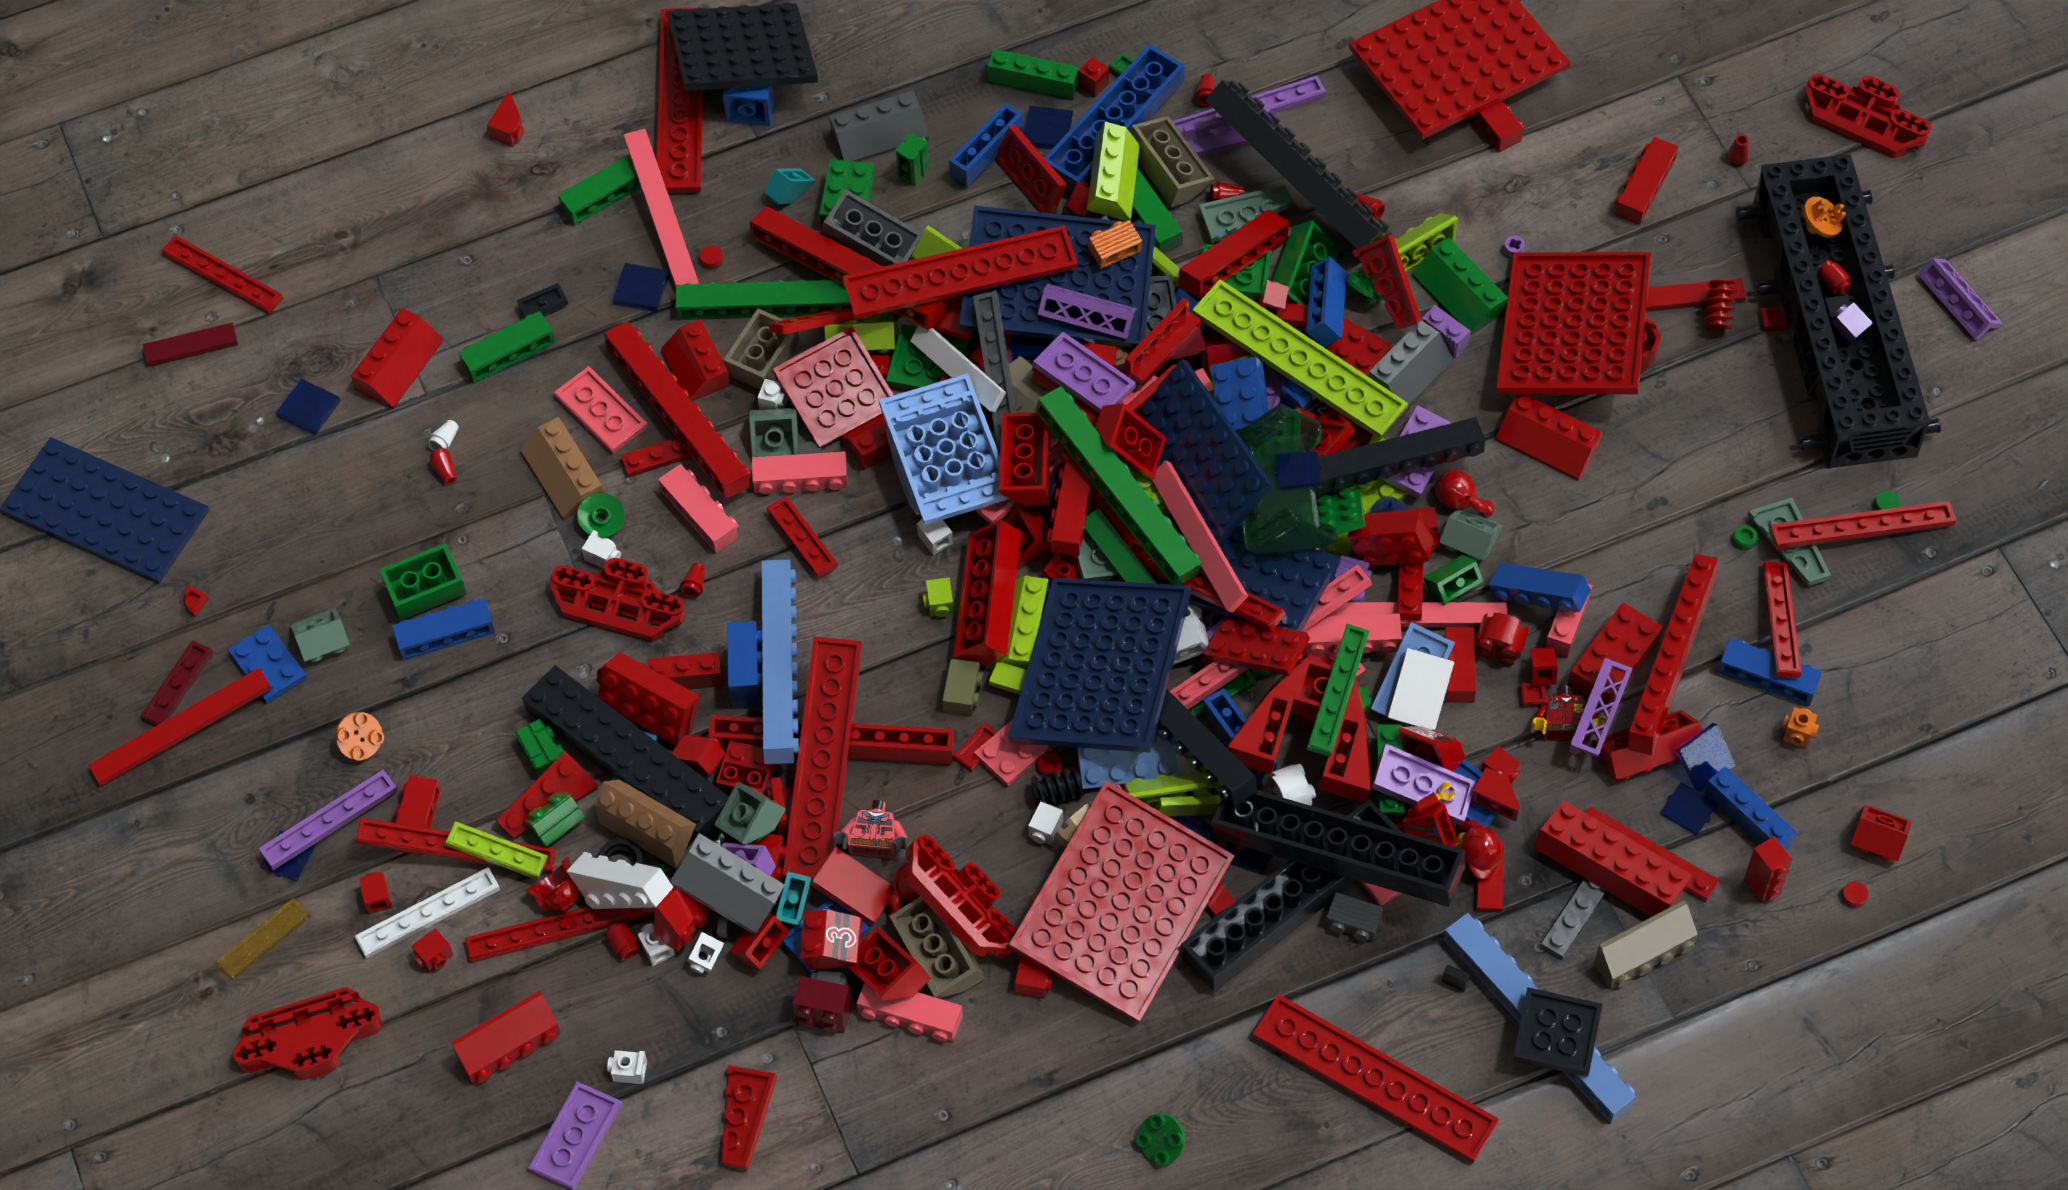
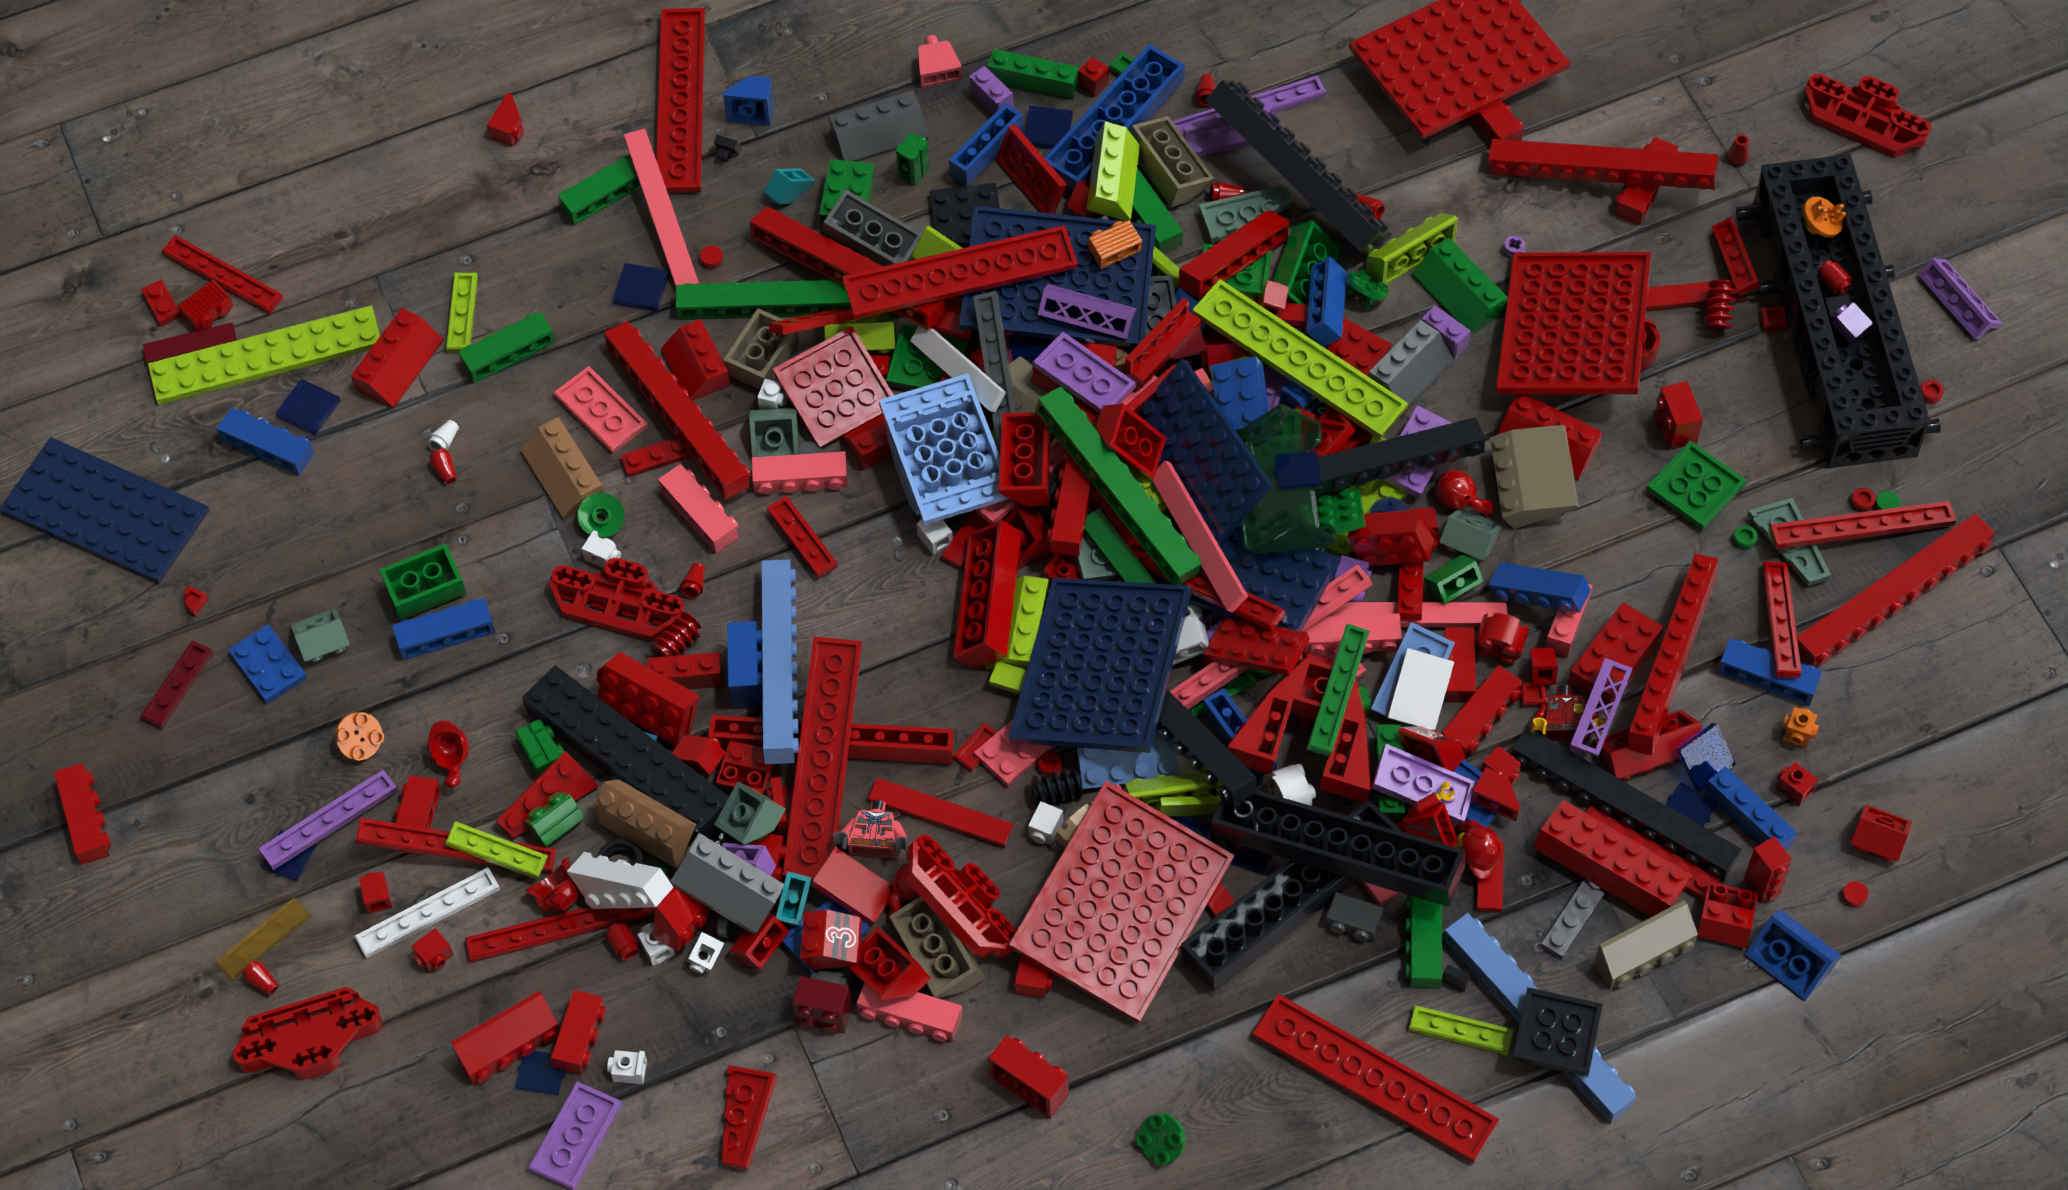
red tile [88,667,272,786] -> none
black plate [517,283,568,318] -> none
black plate [667,3,818,91] -> none
lime brick [923,578,954,617] -> none
olive brick [943,659,984,716] -> none
red wing [1352,235,1422,330] -> none
none -> red brick [54,763,112,865]
none -> red plate [141,279,181,326]
none -> lime plate [148,305,380,405]
none -> red brick [177,280,234,331]
none -> blue brick [217,408,314,476]
none -> red cone [242,960,280,996]
none -> red piece [427,720,470,789]
none -> lime tile [446,273,478,353]
none -> clear blue piece [515,1051,566,1096]
none -> red brick [551,990,607,1075]
none -> red piece [650,612,701,657]
none -> black tile [714,135,742,162]
none -> red tile [868,778,1014,848]
none -> coral torso [918,35,962,88]
none -> black plate [929,183,1000,248]
none -> red tile [941,510,990,570]
none -> medium lavender brick [970,66,1014,115]
none -> red brick [988,1035,1069,1119]
none -> green brick [1405,895,1442,989]
none -> lime tile [1409,1005,1514,1056]
none -> red brick [1442,665,1522,758]
none -> red brick [1488,139,1718,190]
none -> dark tan slope [1490,425,1579,529]
none -> black brick [1511,727,1742,882]
none -> green plate [1646,441,1747,531]
none -> red brick [1654,381,1703,450]
none -> red slope [1697,881,1758,948]
none -> red plate [1711,217,1761,296]
none -> blue slope [1745,910,1842,1000]
none -> red brick [1776,762,1819,806]
none -> red brick [1797,513,1995,667]
none -> red tile [1851,488,1876,512]
none -> red tile [1921,380,1944,404]

